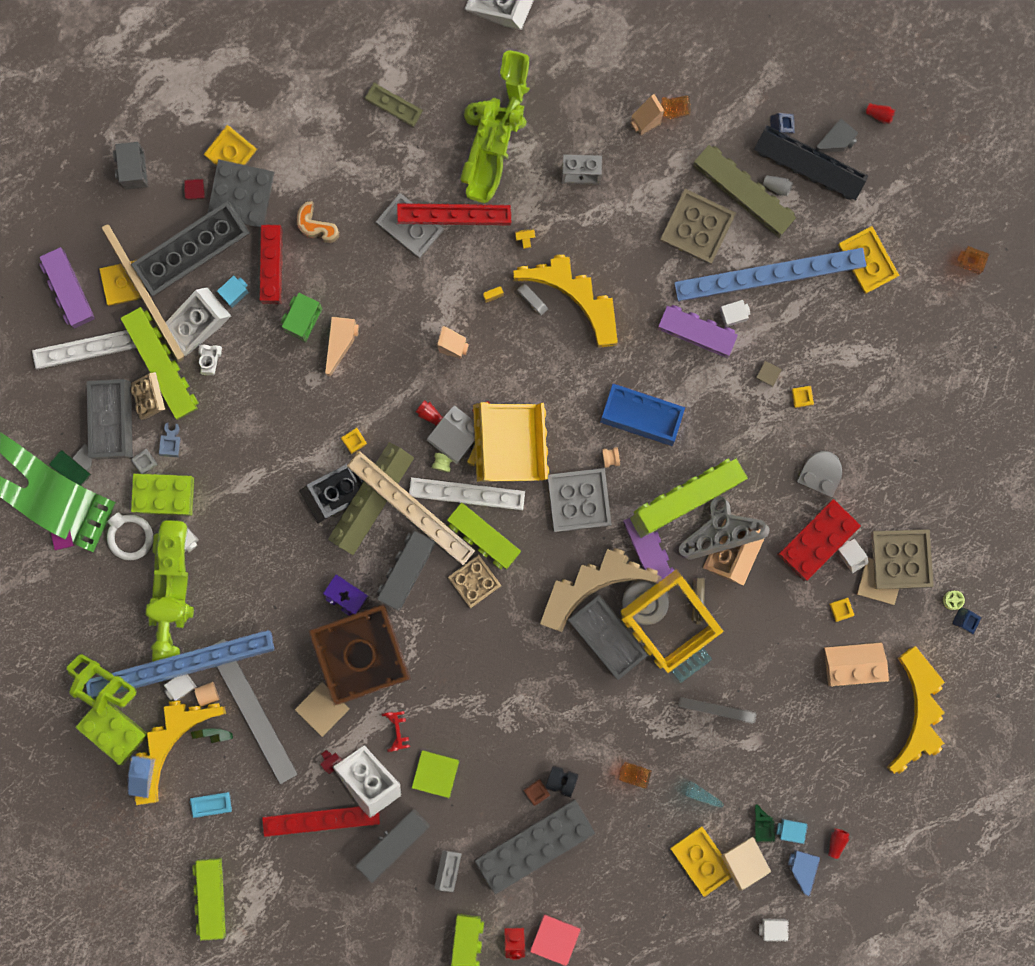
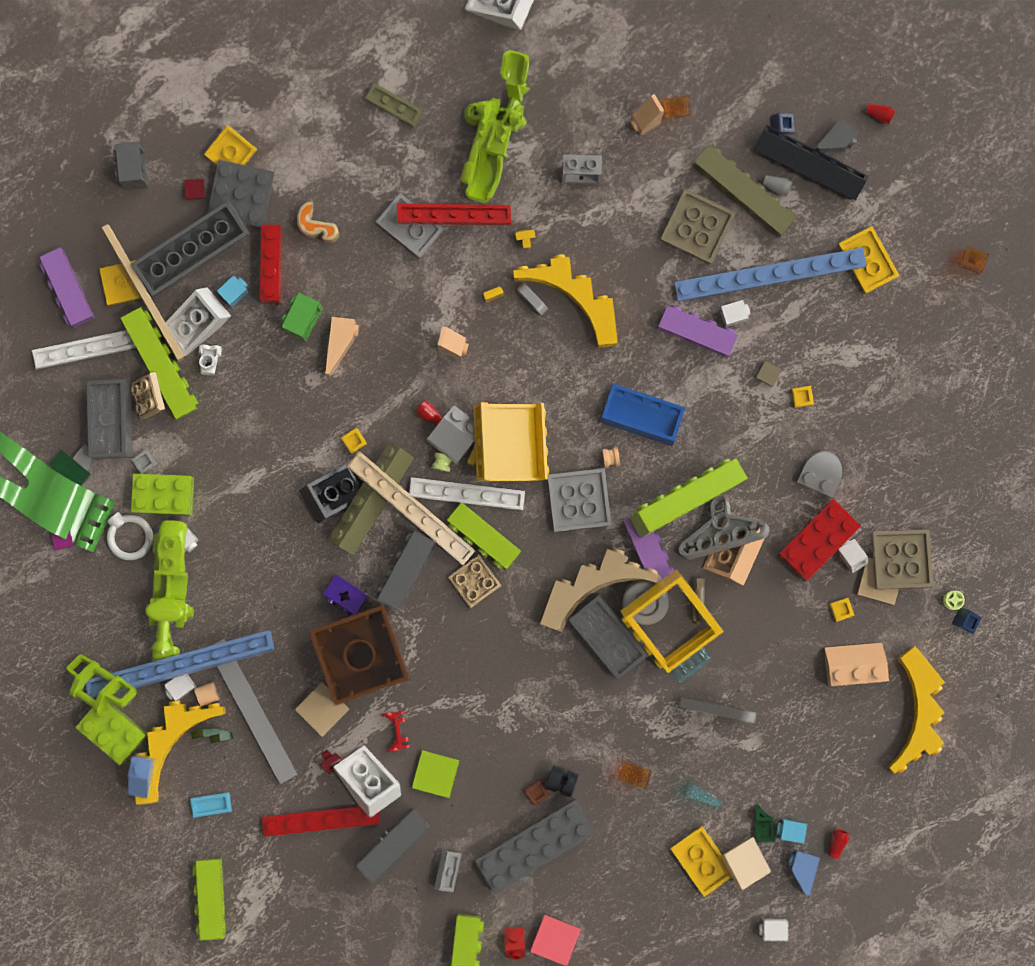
sand blue plate [159,423,181,458] -> none

